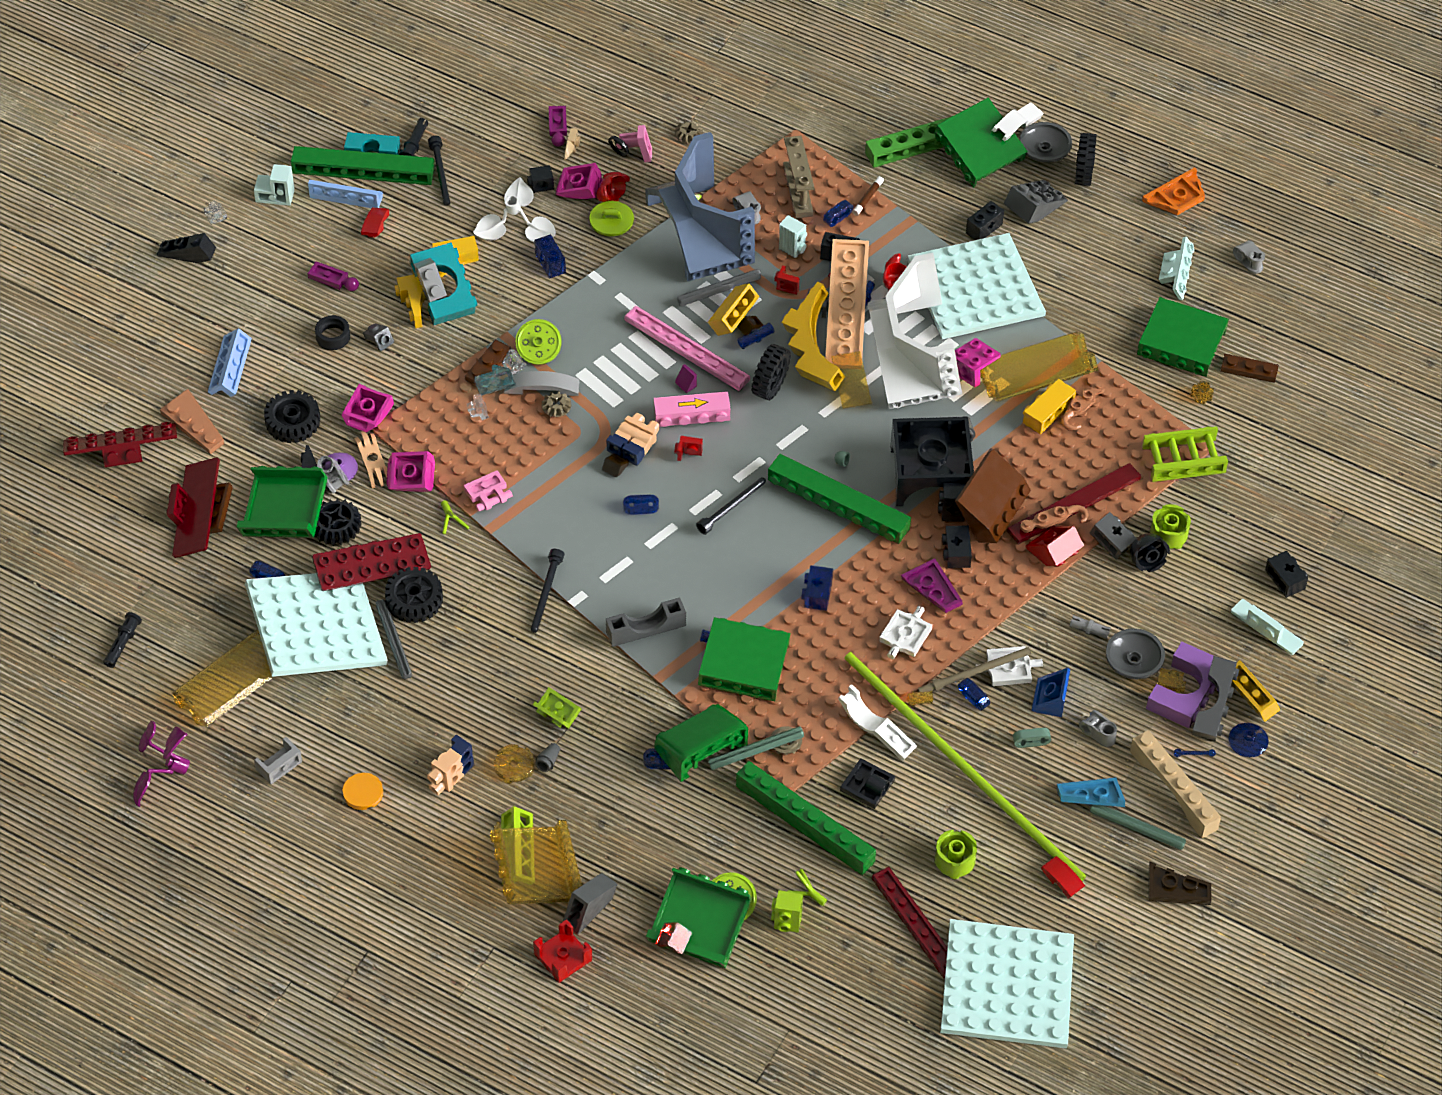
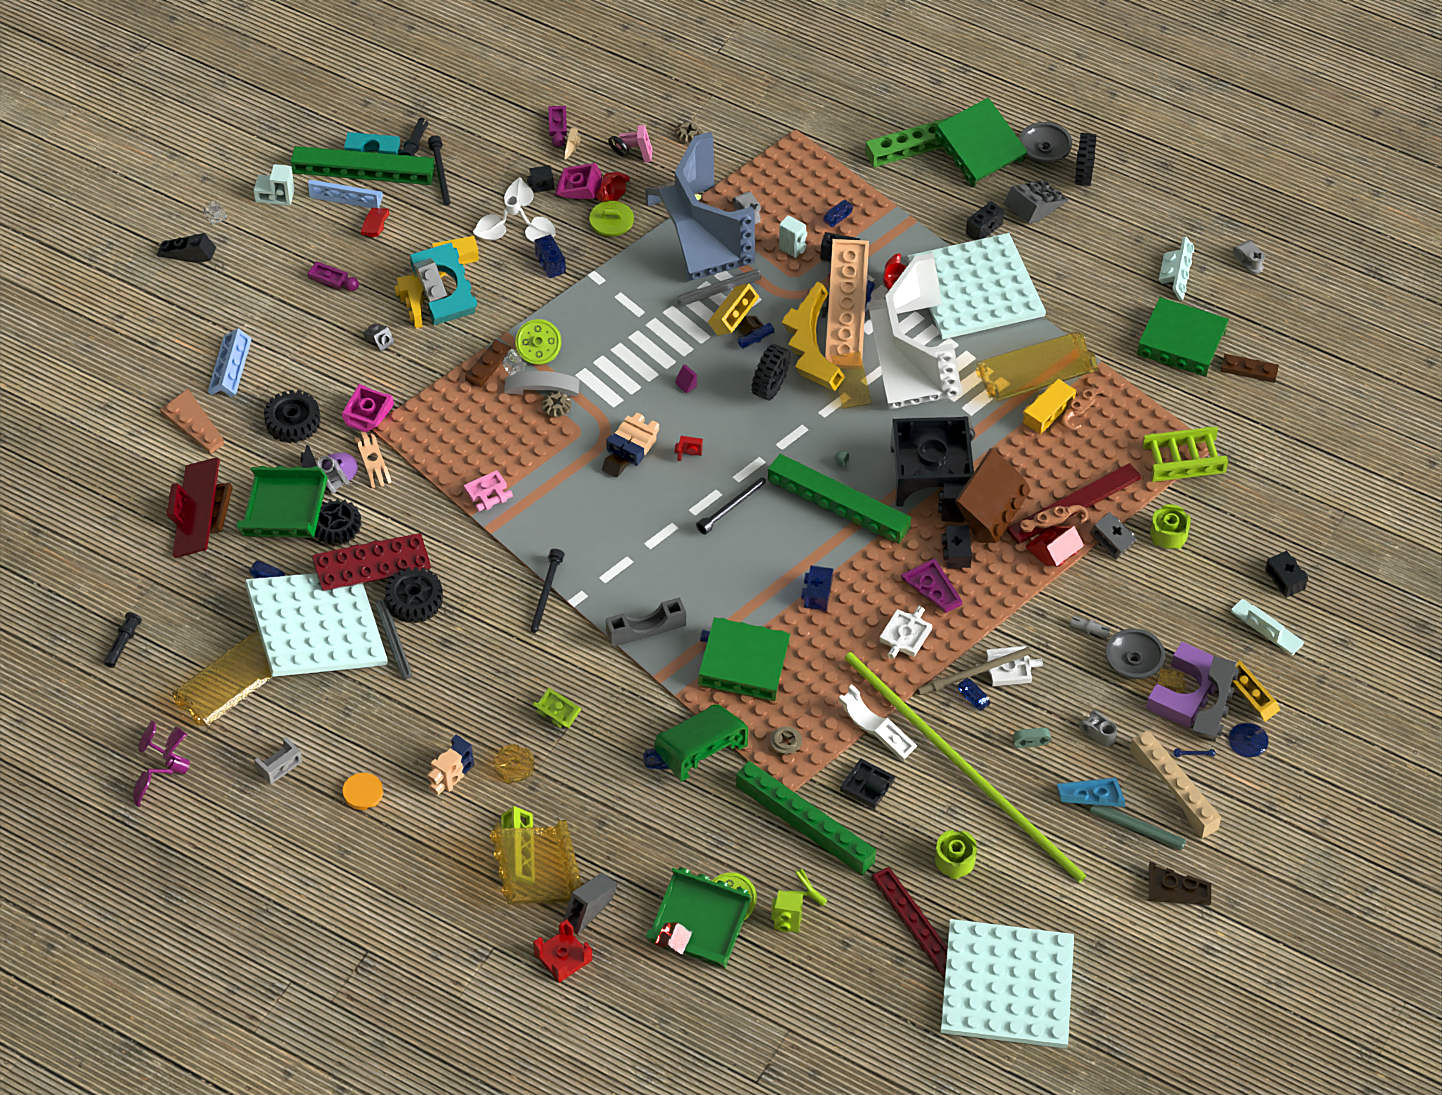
dark red bracket [63,422,177,467] -> none
black tyre [315,315,350,350] -> none
dark pink slope [386,451,435,492] -> none
lime plant [441,500,470,534] -> none
clear tile [466,393,489,420] -> none
clear light blue slope [474,365,516,396] -> none
dark grey cone [535,743,560,772] -> none
clear blue beam [623,495,659,515] -> none
bright pink tile [624,306,750,391] -> none
bright pink brick [654,392,730,427] -> none
sand green axle [708,726,804,770] -> none
red bracket [774,265,800,295] -> none
dark tan fence [783,135,814,218] -> none
reddish brown bar [852,176,884,216] -> none
clear yellow pin [907,690,933,706] -> none
dark pink bracket [955,338,1001,388] -> none
white piece [992,103,1044,141] -> none
blue slope [1032,668,1070,717] -> none
red slope [1041,856,1085,899] -> none
black cylinder [1130,533,1170,572] -> none
orange wing [1142,167,1205,215] -> none
clear yellow gear [1190,381,1214,404] -> none

